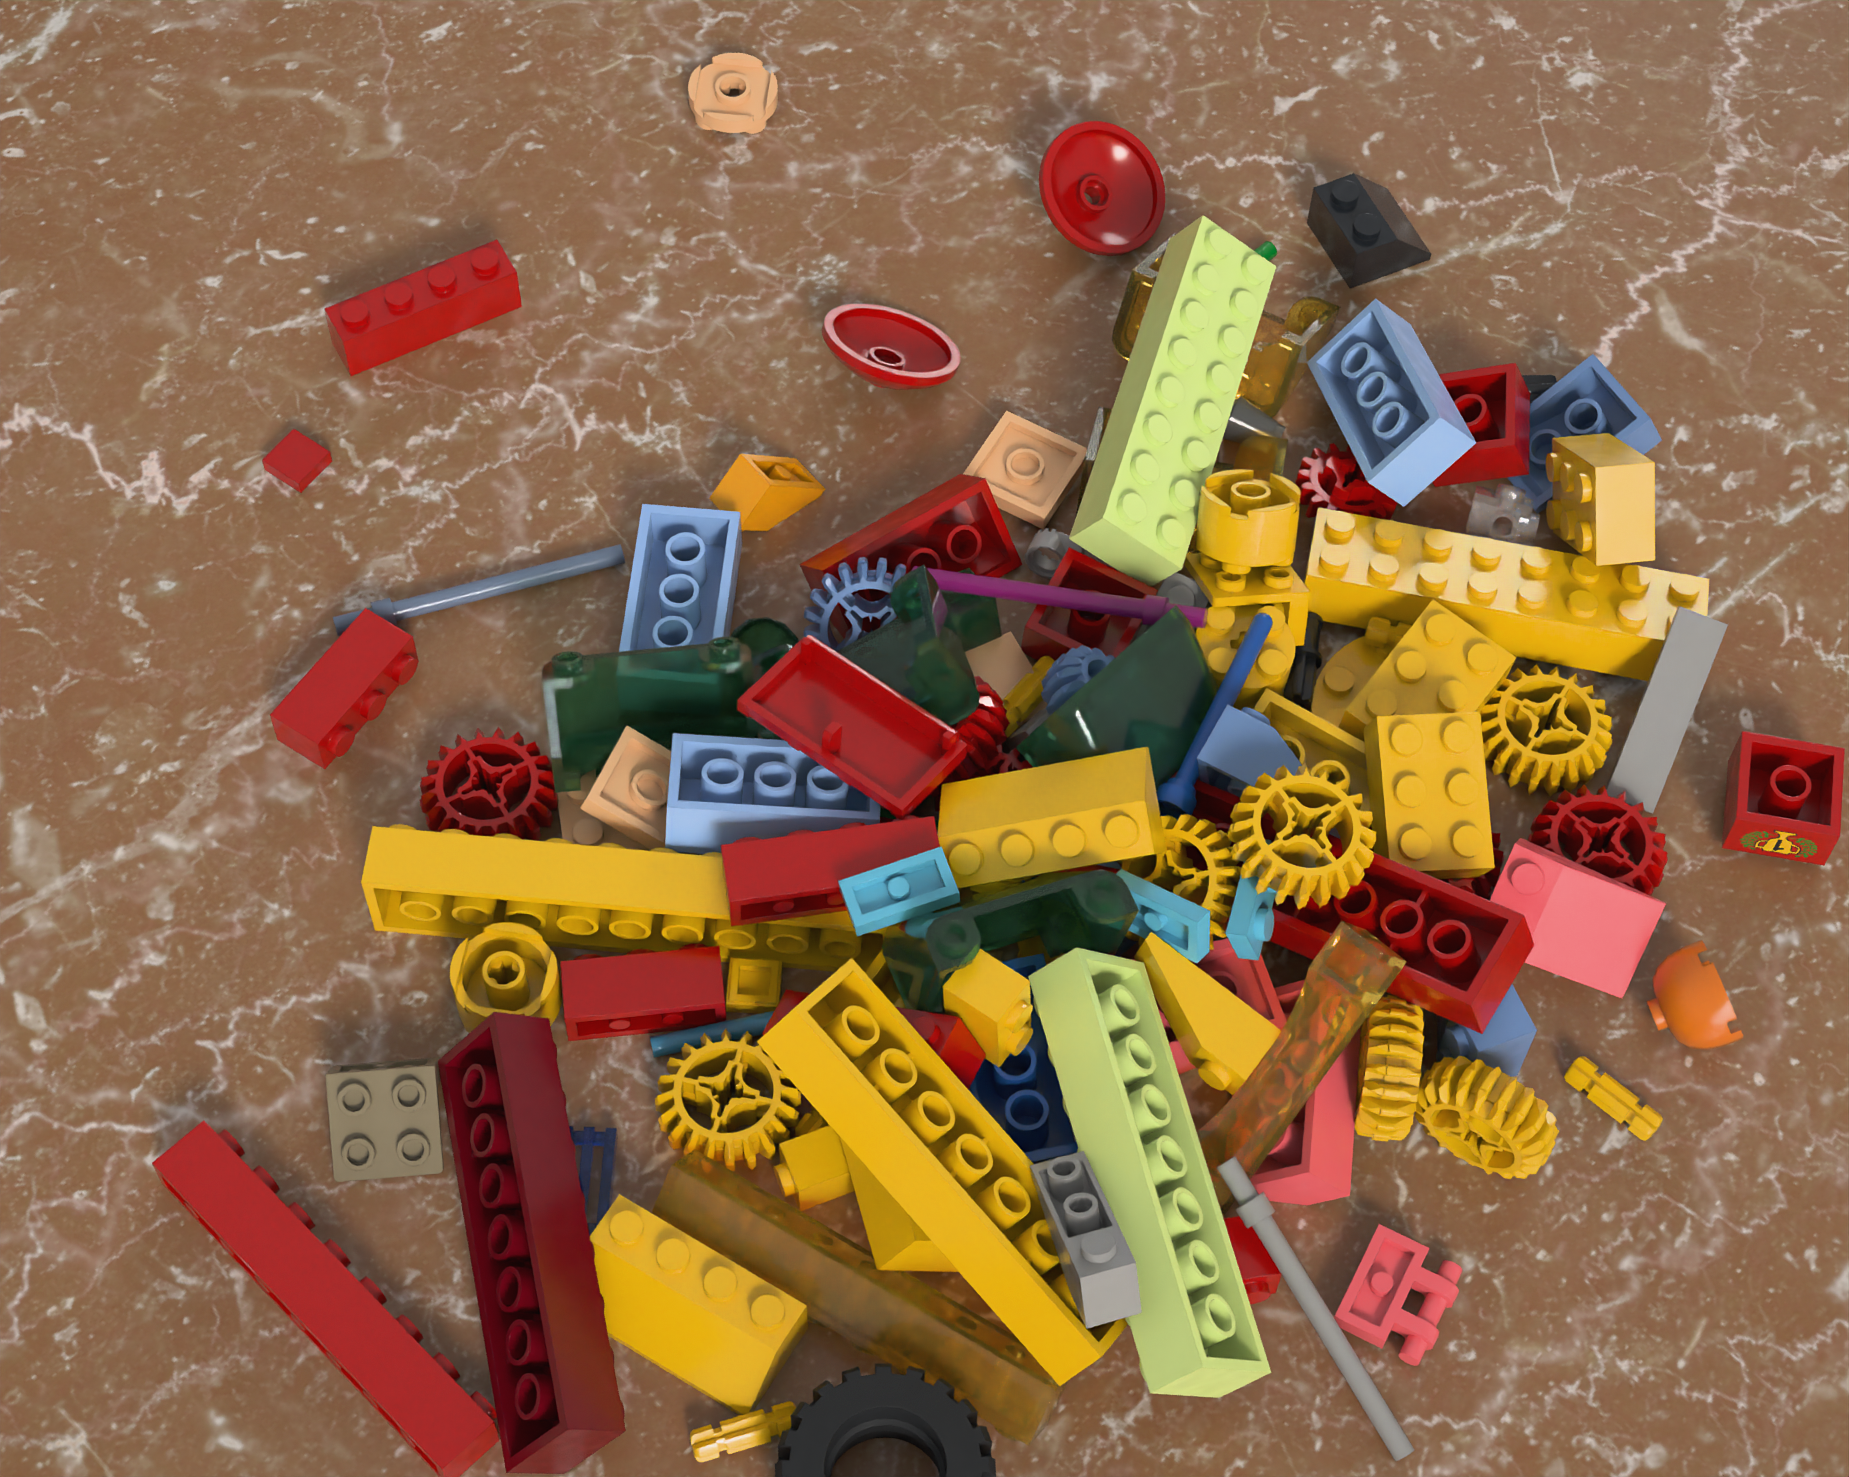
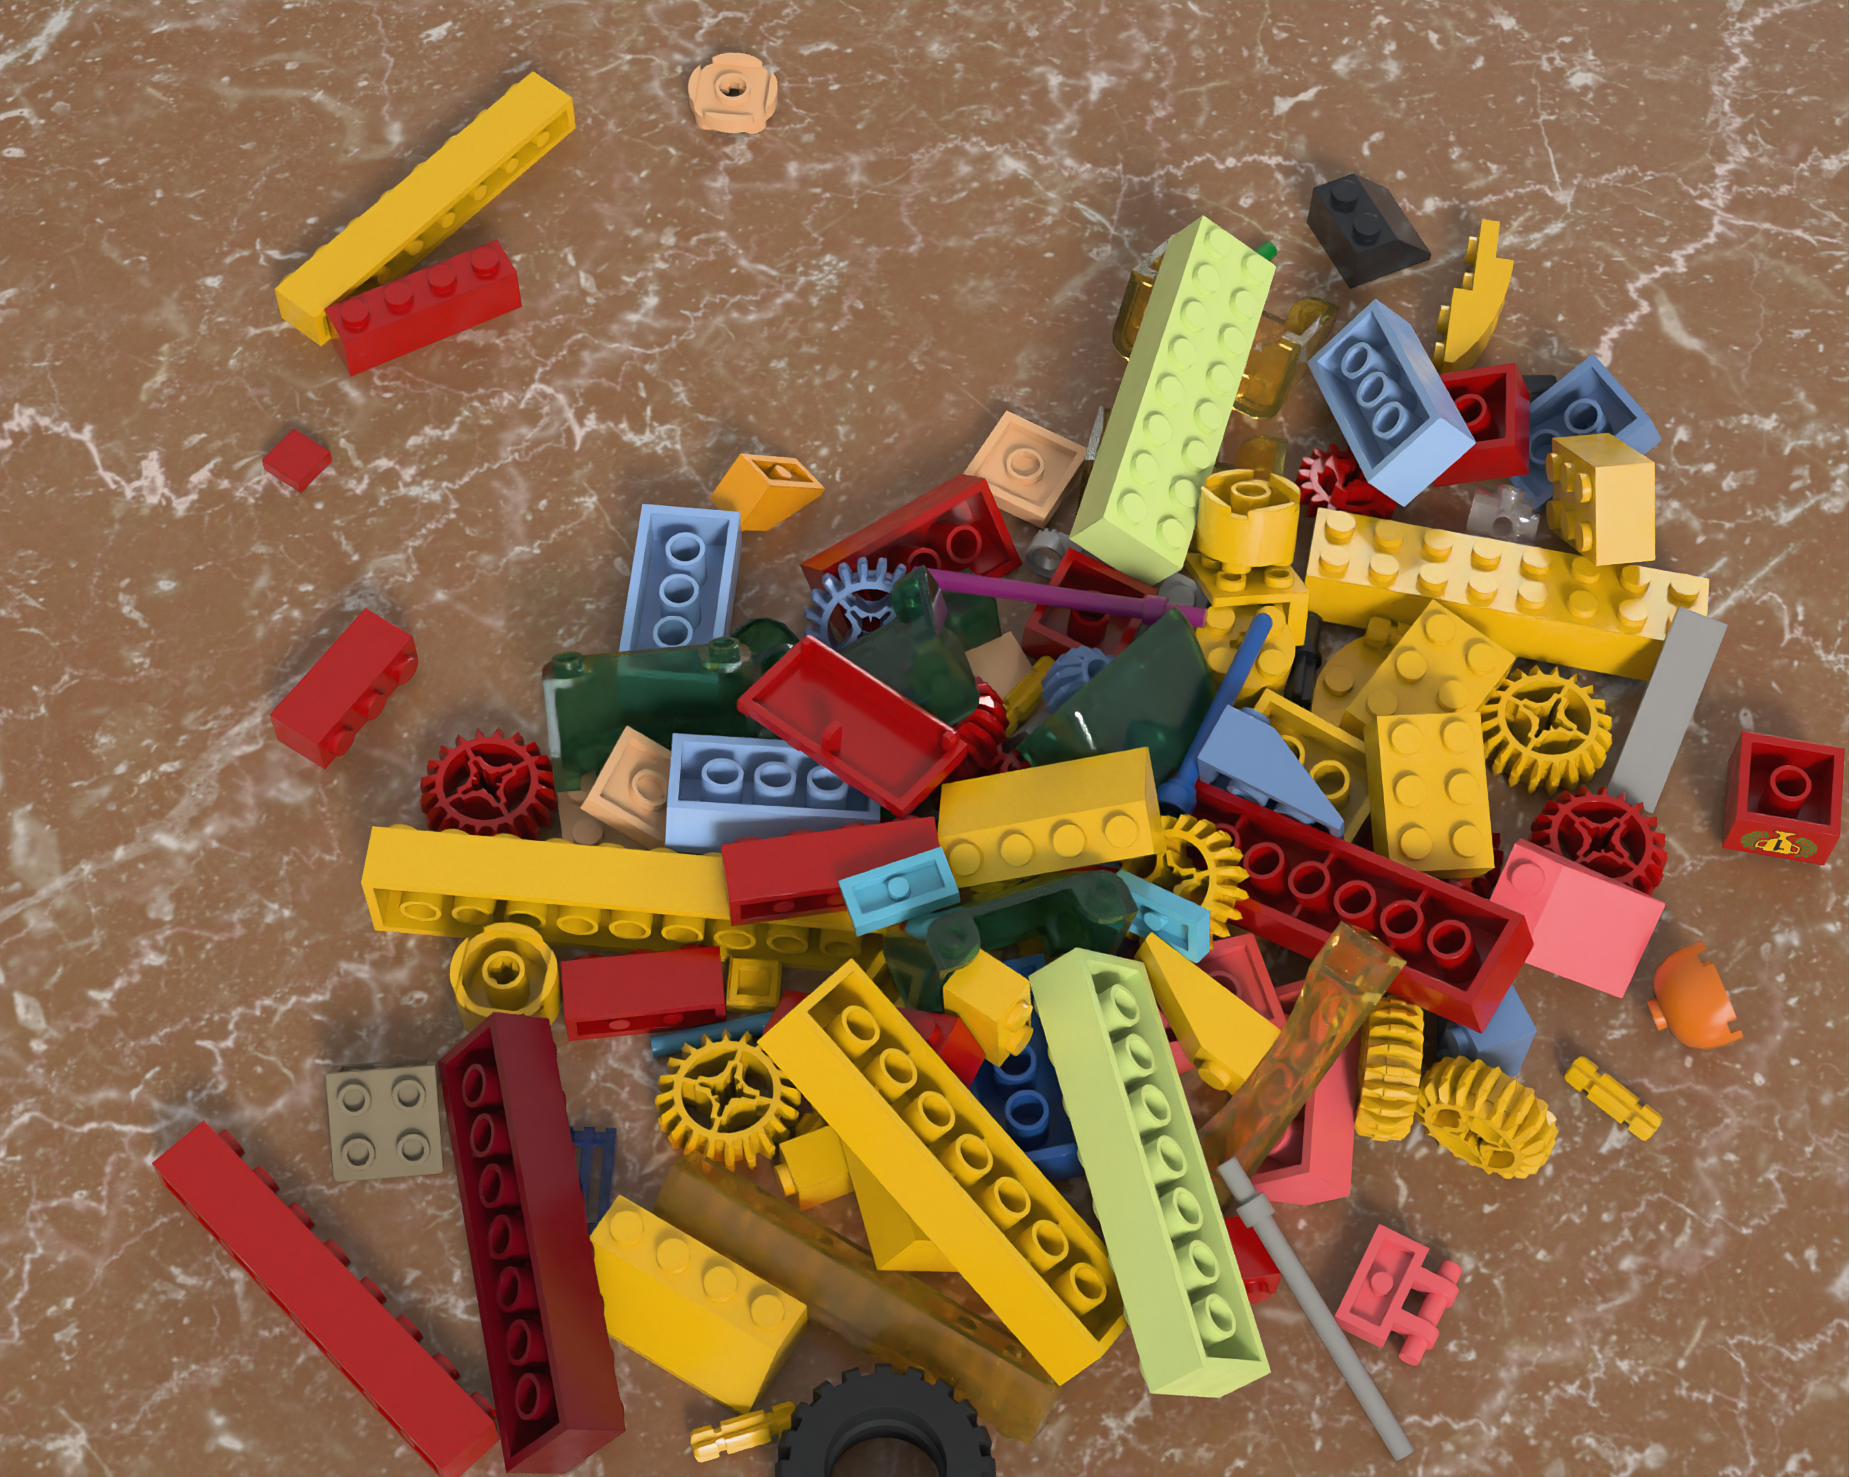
sand blue bar [333,544,625,636] -> none
red dish [822,303,961,390] -> none
light grey slope [1030,1151,1142,1329] -> none
red dish [1039,121,1165,256] -> none
dark grey cone [1223,395,1286,453] -> none
medium azure plate [1225,839,1277,960] -> none
yellow gear [1228,763,1376,909] -> none
none -> yellow brick [274,71,576,347]
none -> yellow slope [1431,219,1514,374]

